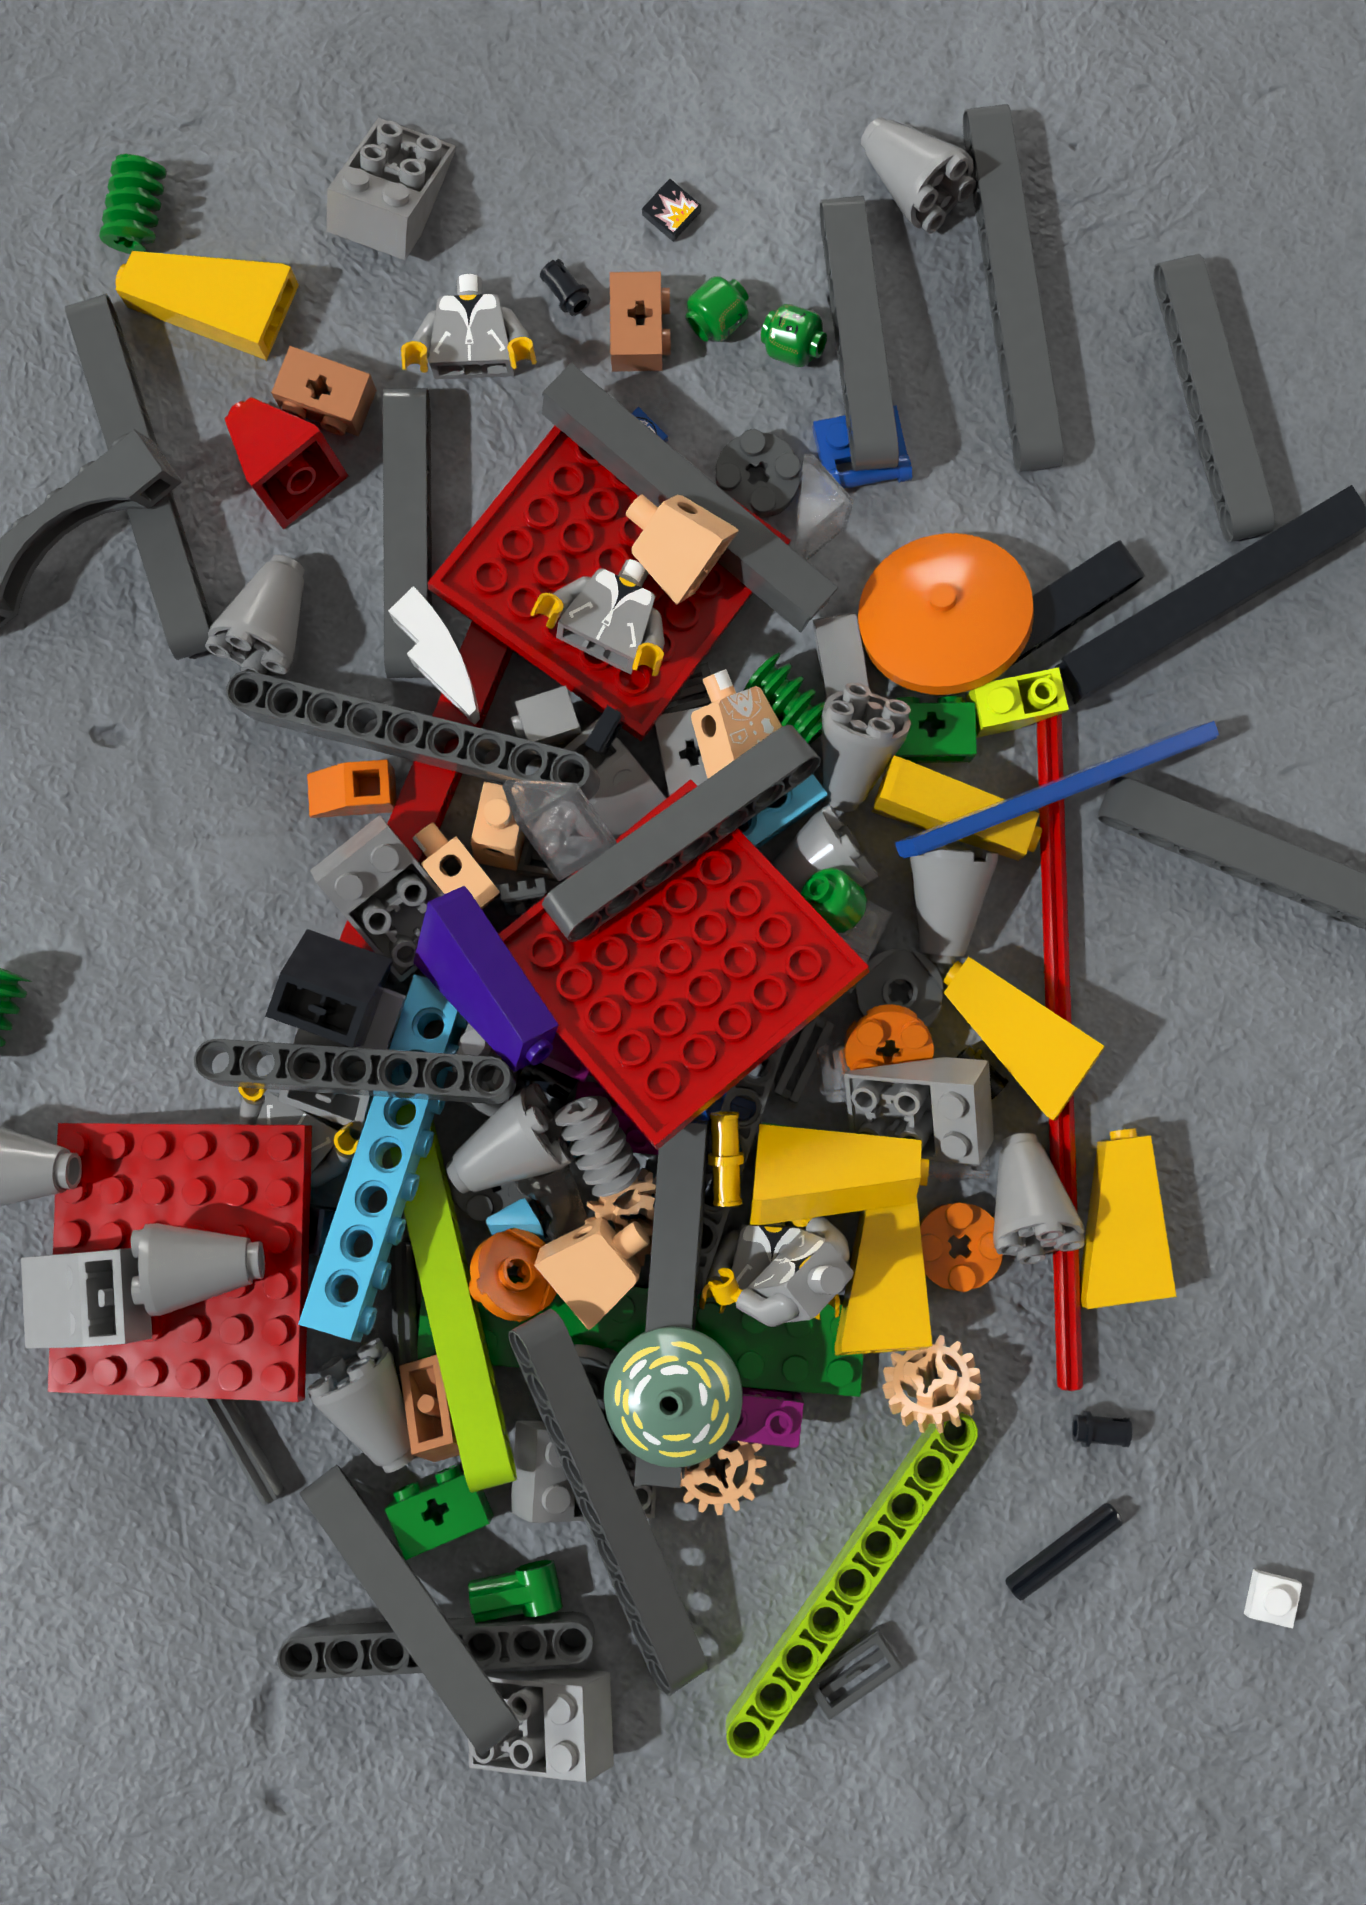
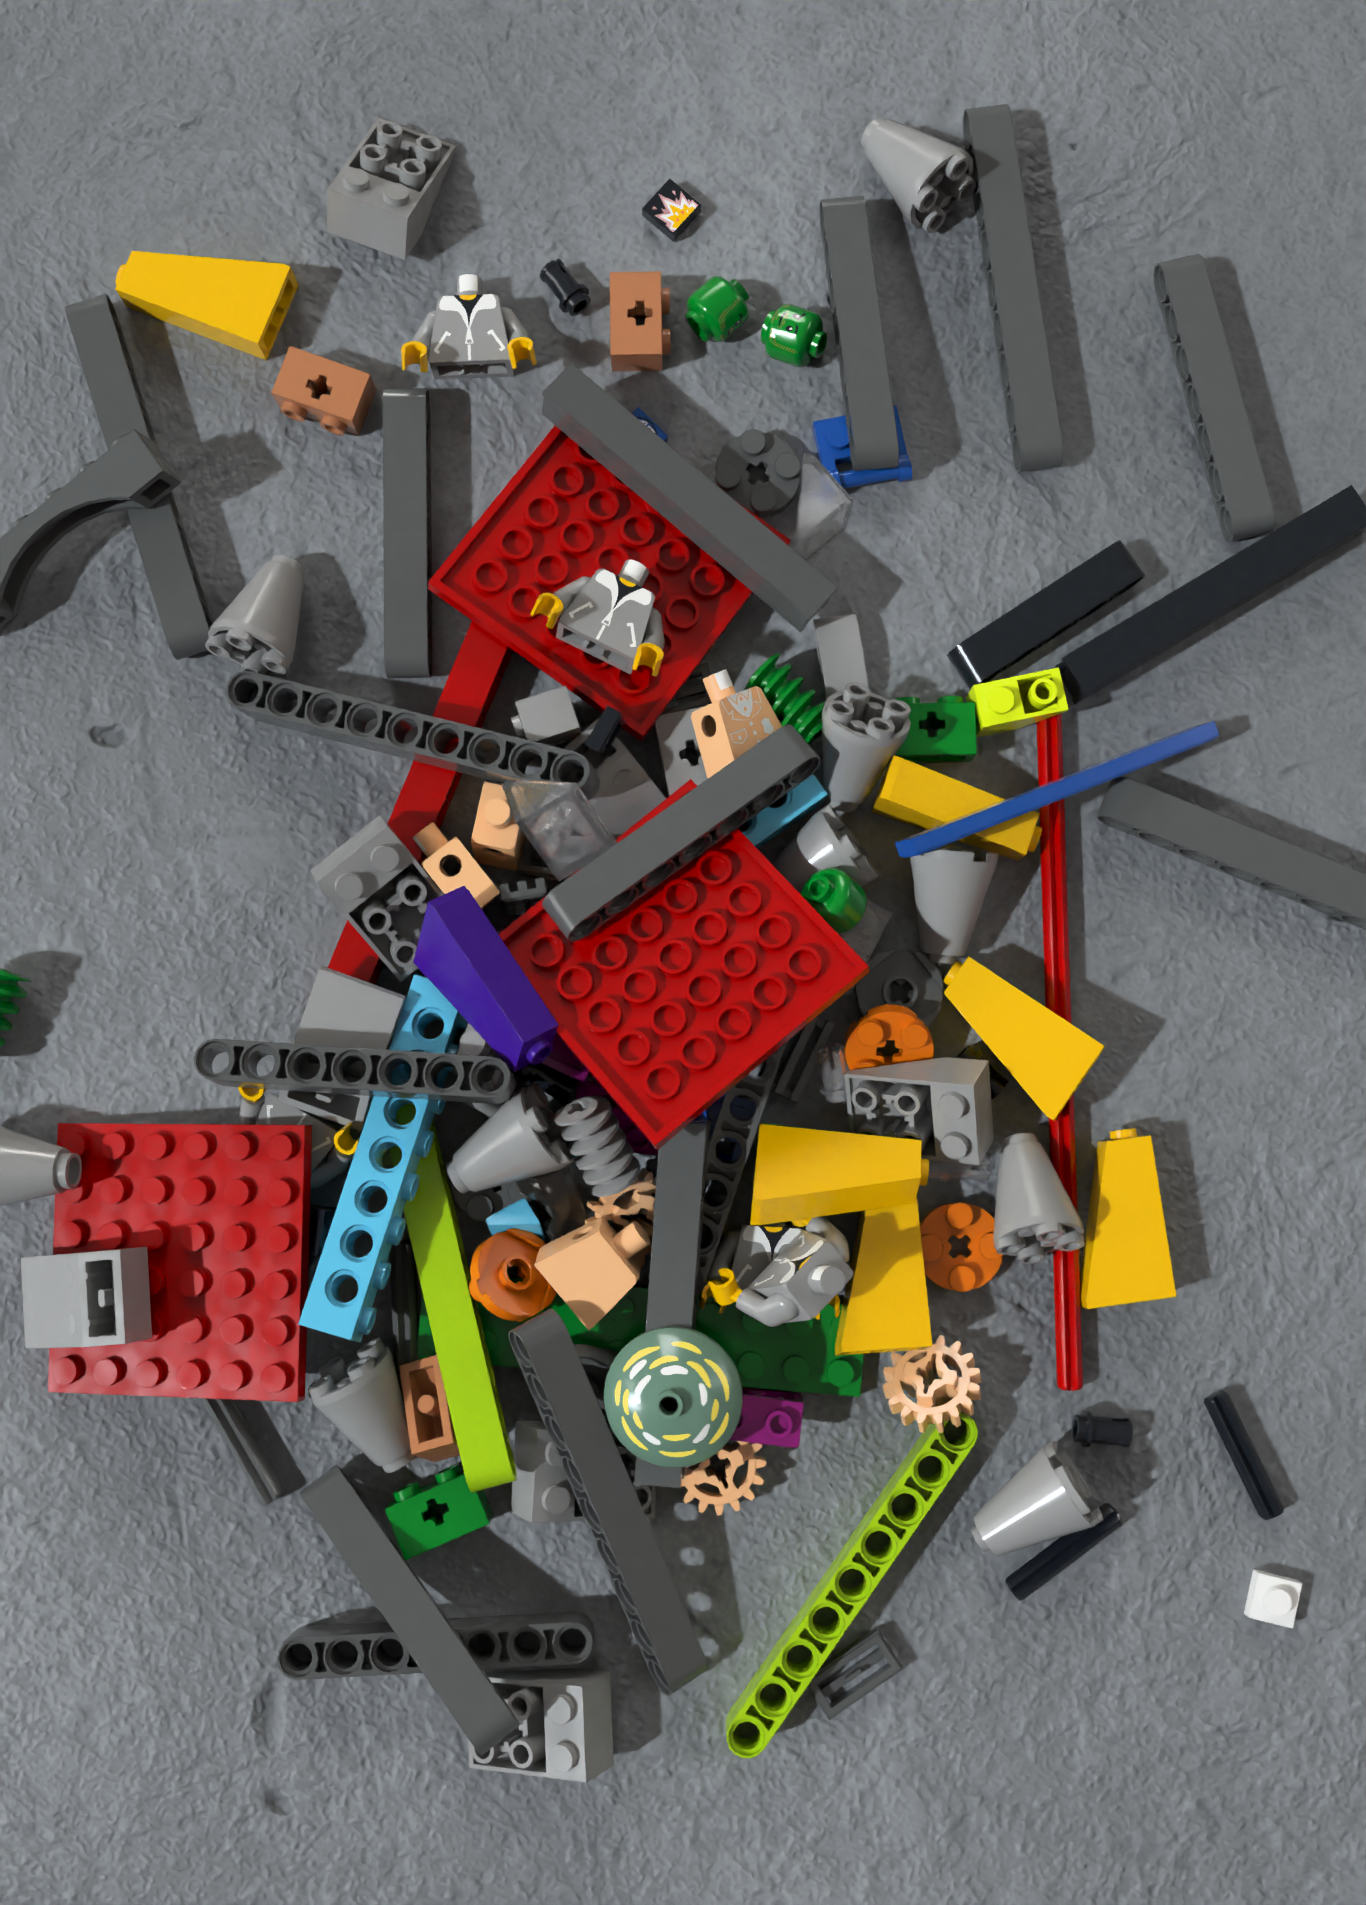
green piece [99,154,167,254] -> none
light grey cone [131,1223,265,1316] -> none
red slope [224,397,349,530] -> none
black slope [265,929,394,1048] -> none
orange slope [307,760,397,818] -> none
white slope [388,586,480,725] -> none
green piece [468,1559,563,1623] -> none
light nougat torso [626,494,739,604] -> none
yellow pin [708,1111,744,1207] -> none
orange dish [858,533,1034,695] -> none
none -> light grey cone [971,1441,1103,1556]
none -> black axle [1204,1391,1284,1520]

